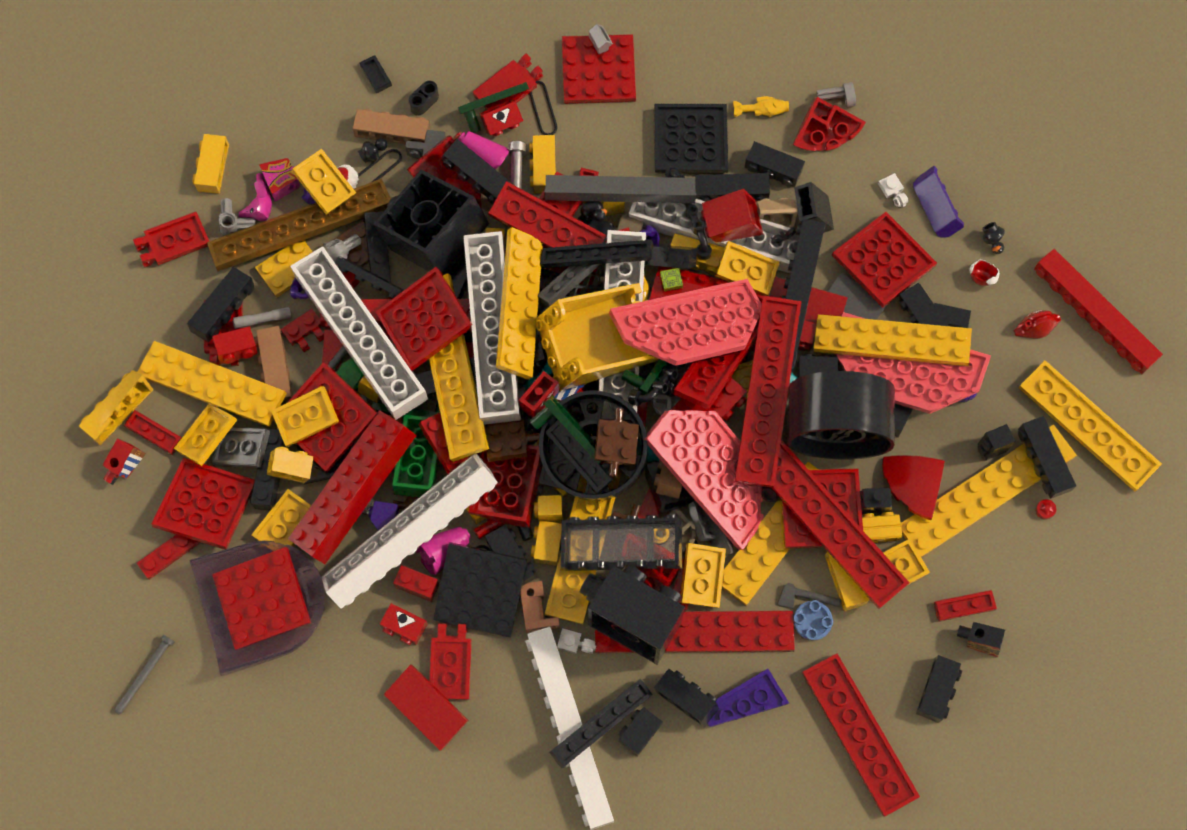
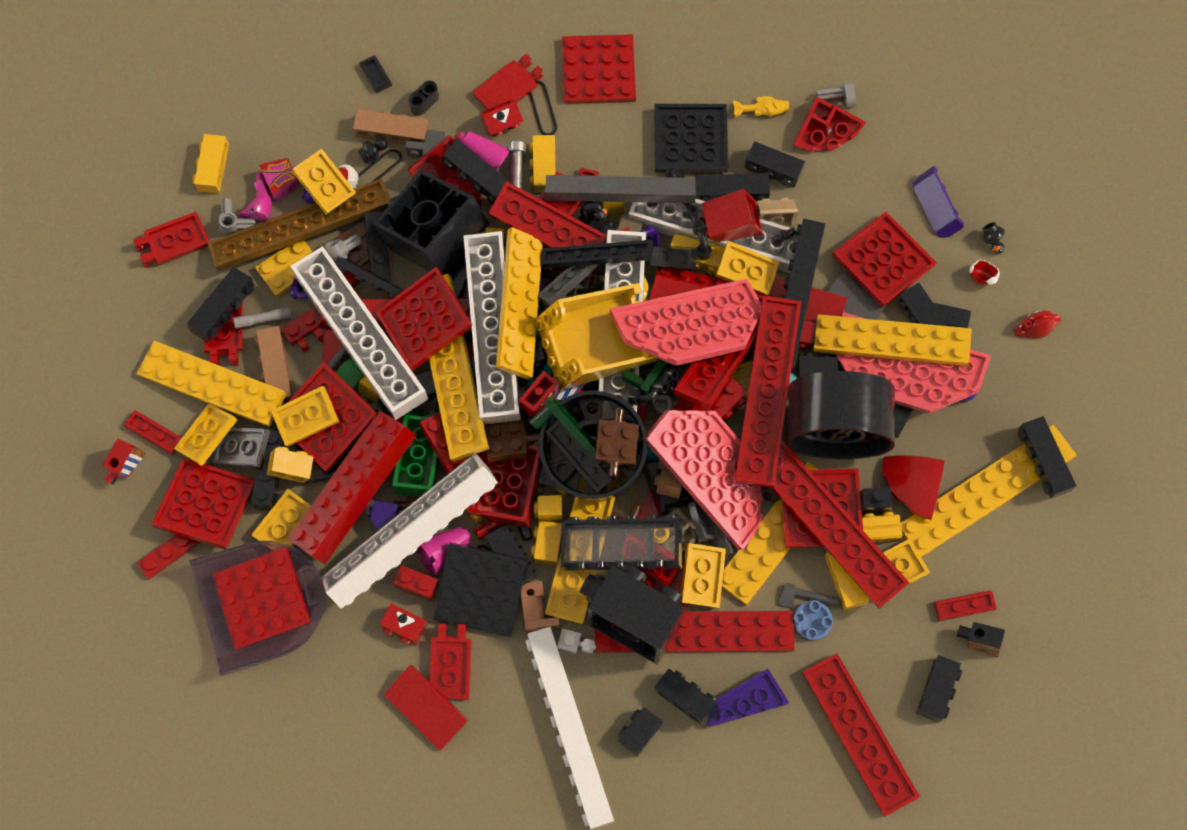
yellow wedge [79,370,154,445] -> none
dark grey bar [115,634,175,714] -> none
red brick [212,326,258,364] -> none
dark green piece [458,82,529,133] -> none
black plate [549,678,653,768] -> none
light grey piece [589,24,613,54] -> none
lime tile [660,268,683,291] -> none
black brick [794,182,834,233] -> none
white plate [878,173,908,208] -> none
black brick [978,424,1015,461] -> none
yellow plate [1018,360,1162,492] -> none
red brick [1034,249,1163,374] -> none
red tile [1035,499,1057,520] -> none

